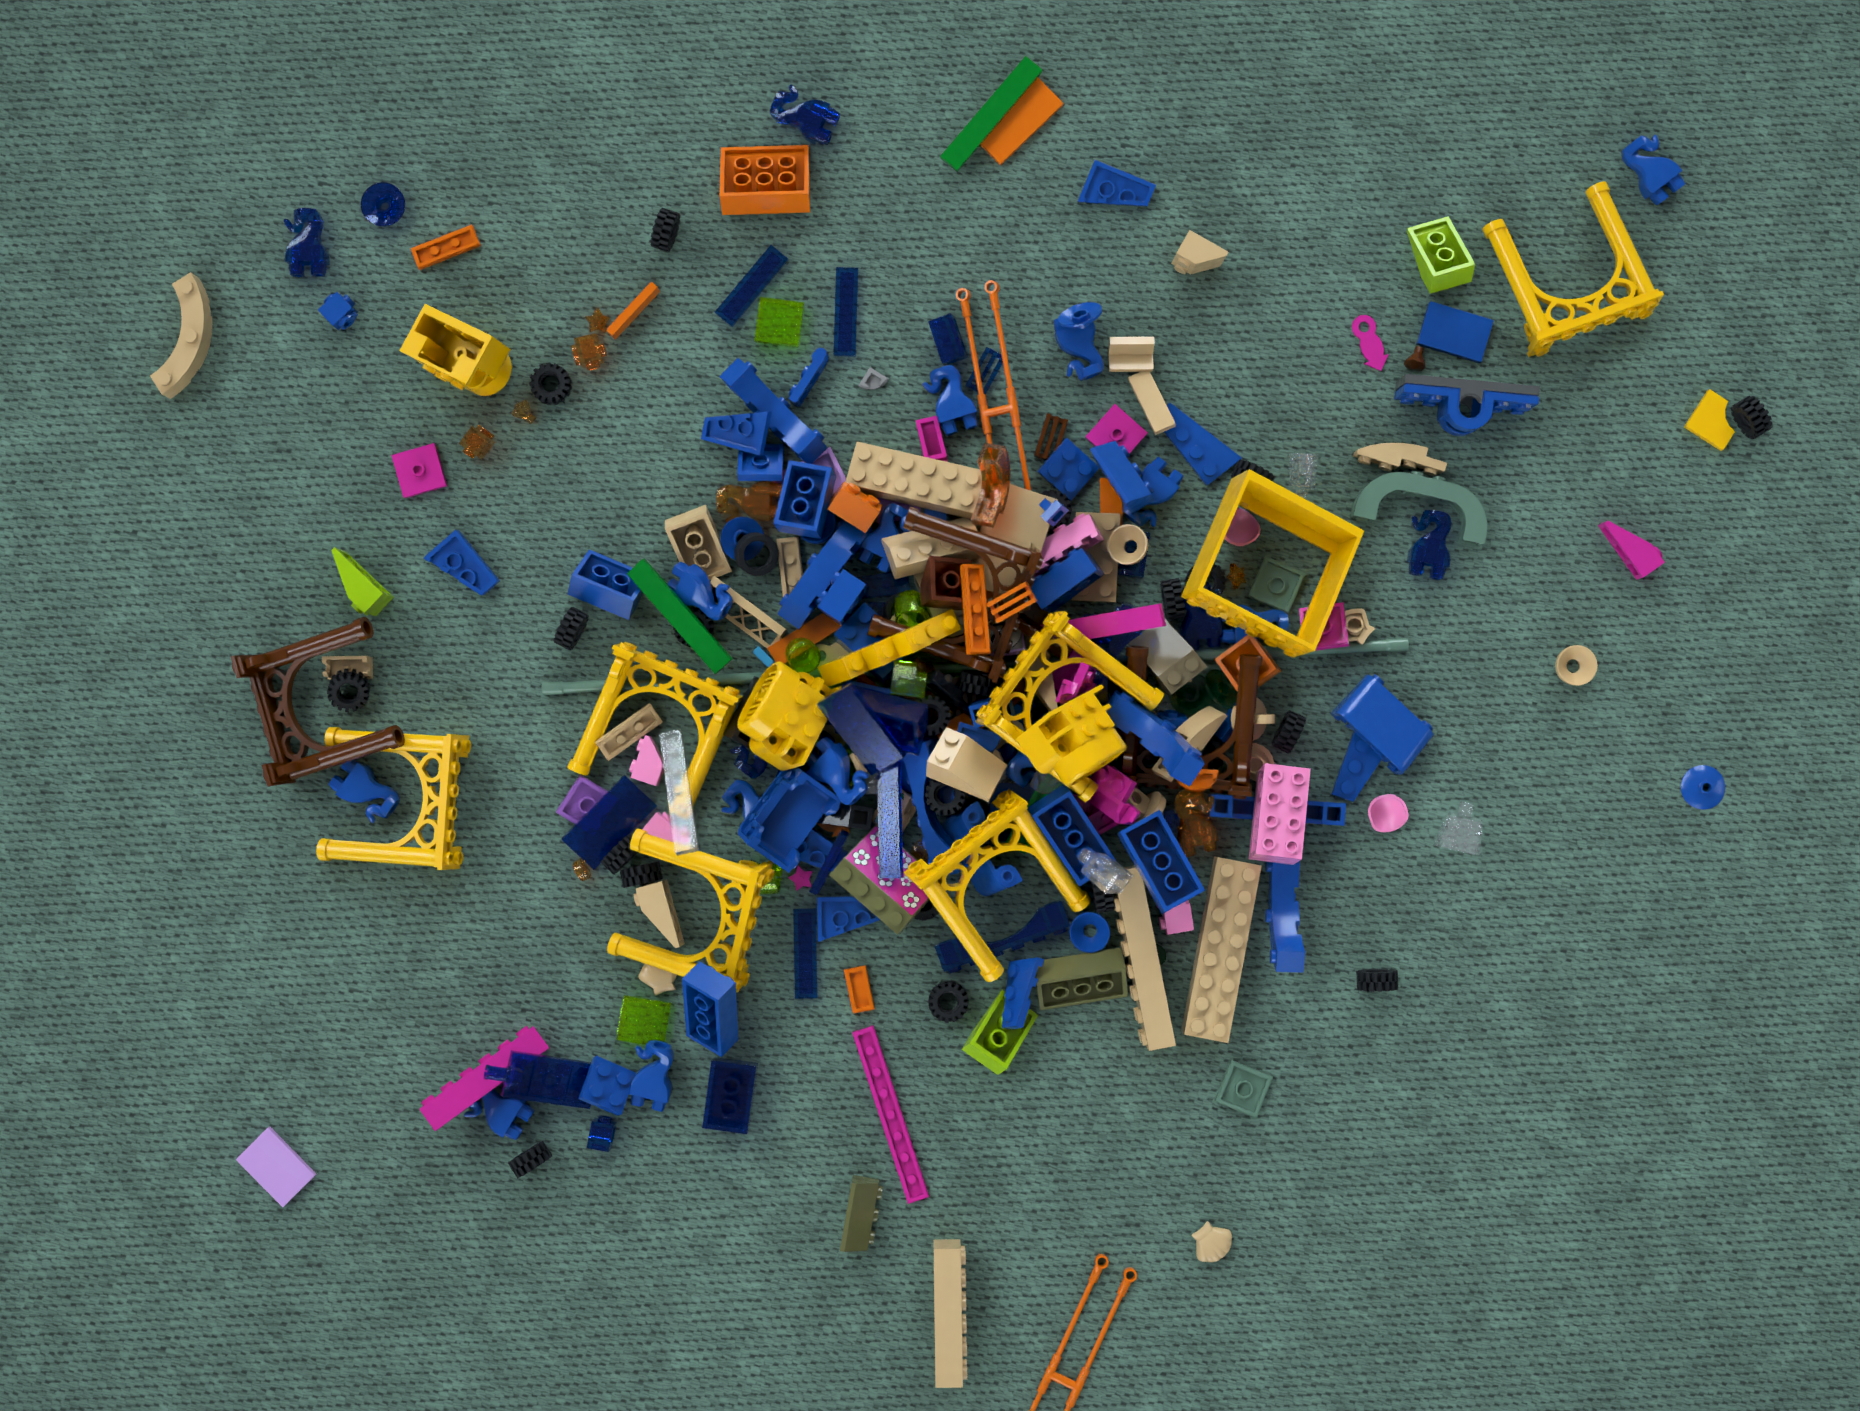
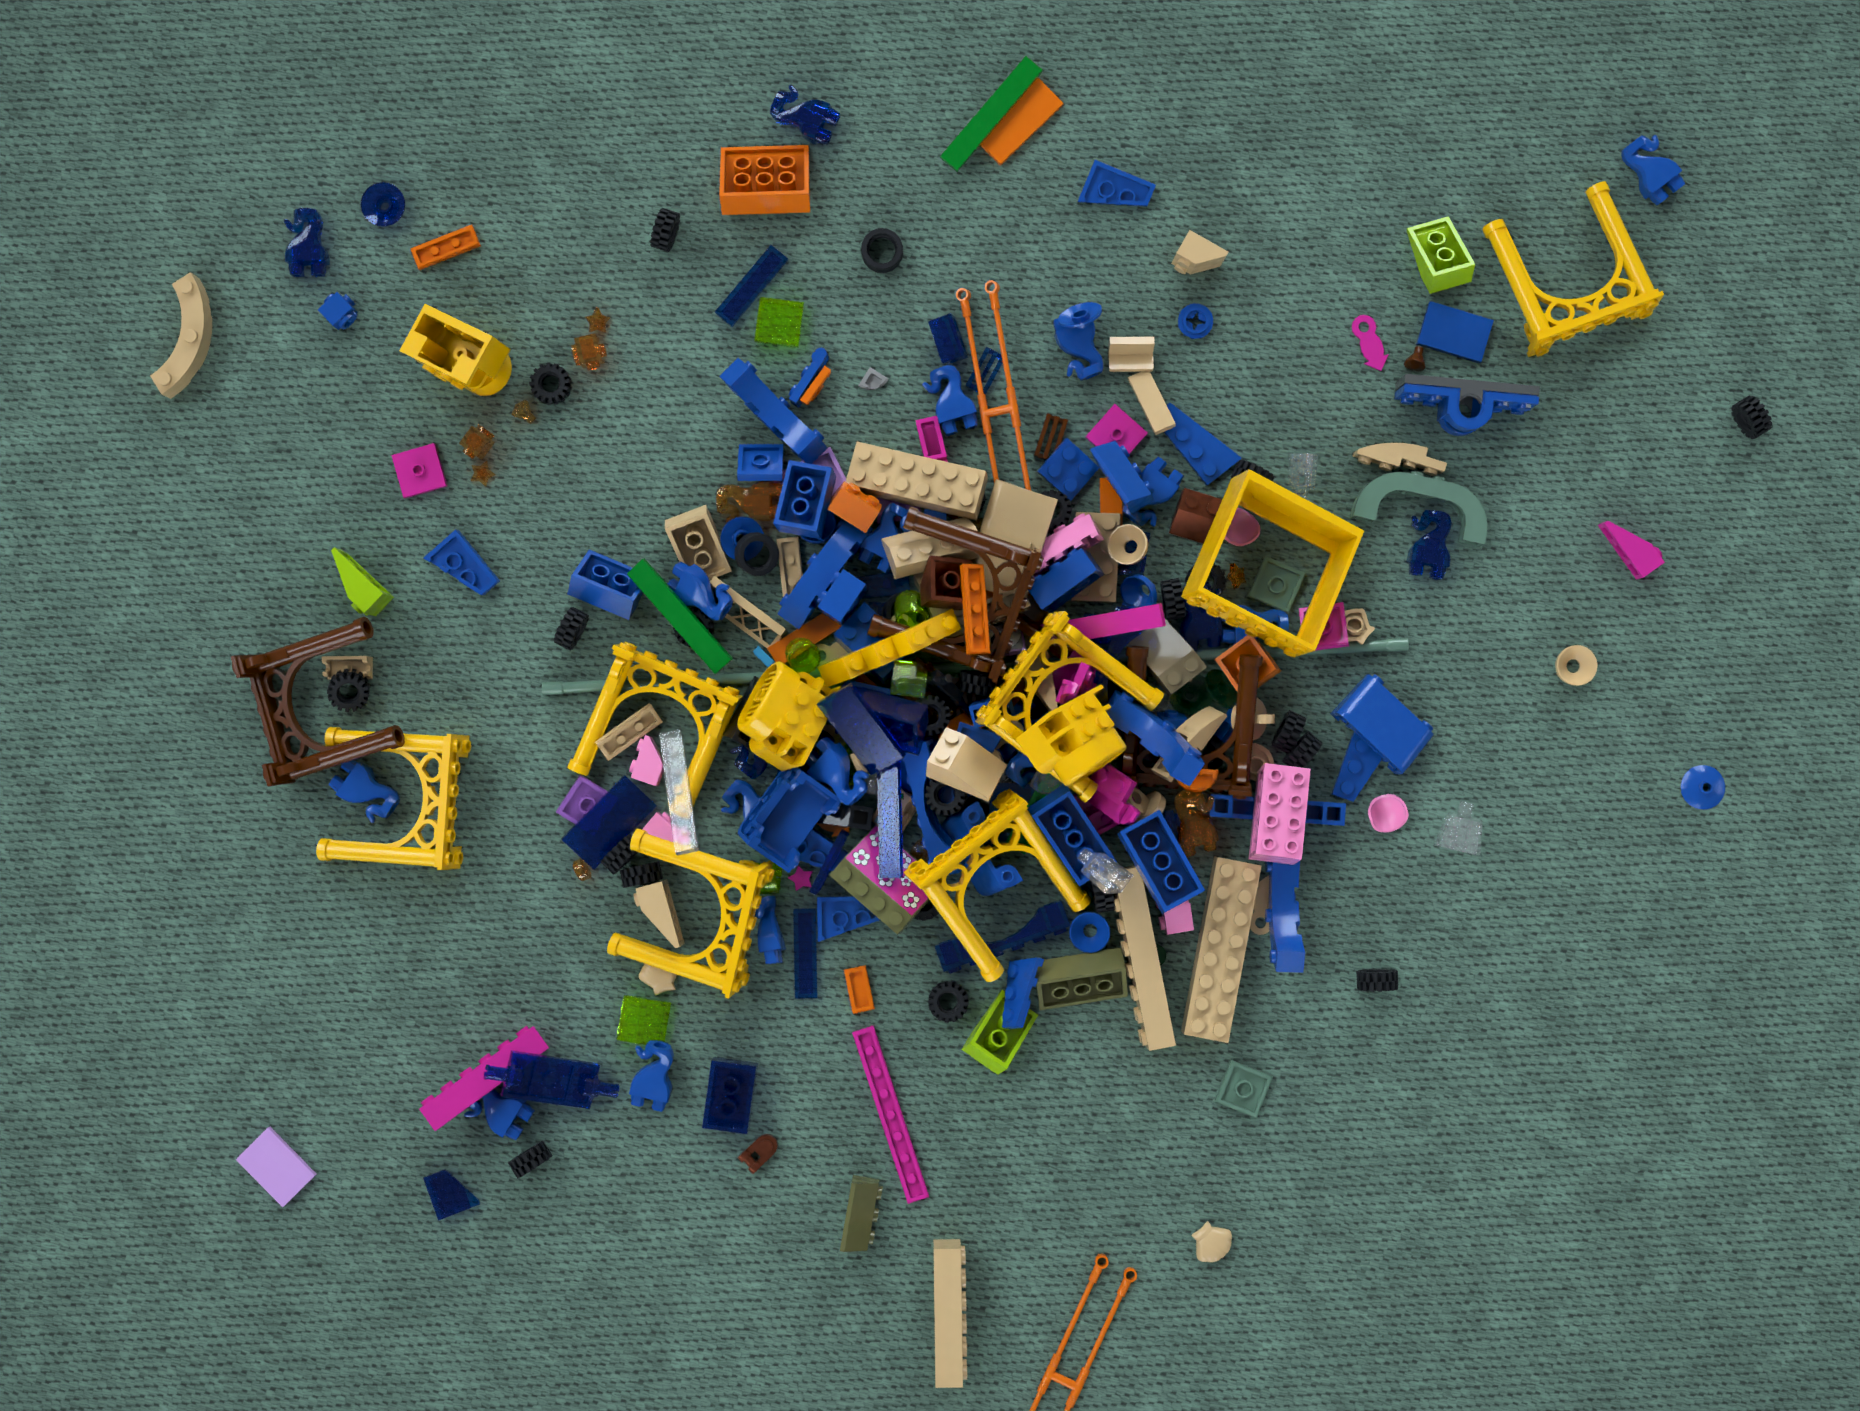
blue plate [578,1056,636,1116] -> none
clear blue brick [587,1115,617,1152] -> none
orange tile [607,282,660,340] -> none
blue brick [682,961,739,1057] -> none
blue wing [701,411,772,456] -> none
clear blue tile [833,267,858,357] -> none
clear orange arch [971,443,1010,528] -> none
orange tile [986,581,1037,623] -> none
blue tile [1039,498,1069,527] -> none
yellow tile [1684,389,1735,451] -> none
none -> clear blue wing [423,1169,480,1221]
none -> clear orange piece [471,461,496,487]
none -> copper plate [737,1134,778,1174]
none -> blue hips [755,896,786,964]
none -> orange tile [800,366,831,405]
none -> black tyre [861,228,903,273]
none -> blue piece [1121,574,1157,609]
none -> copper slope [1169,488,1222,544]
none -> blue gear [1178,303,1213,339]
none -> tan brick [1250,876,1269,935]
none -> black tyre [1282,731,1322,768]

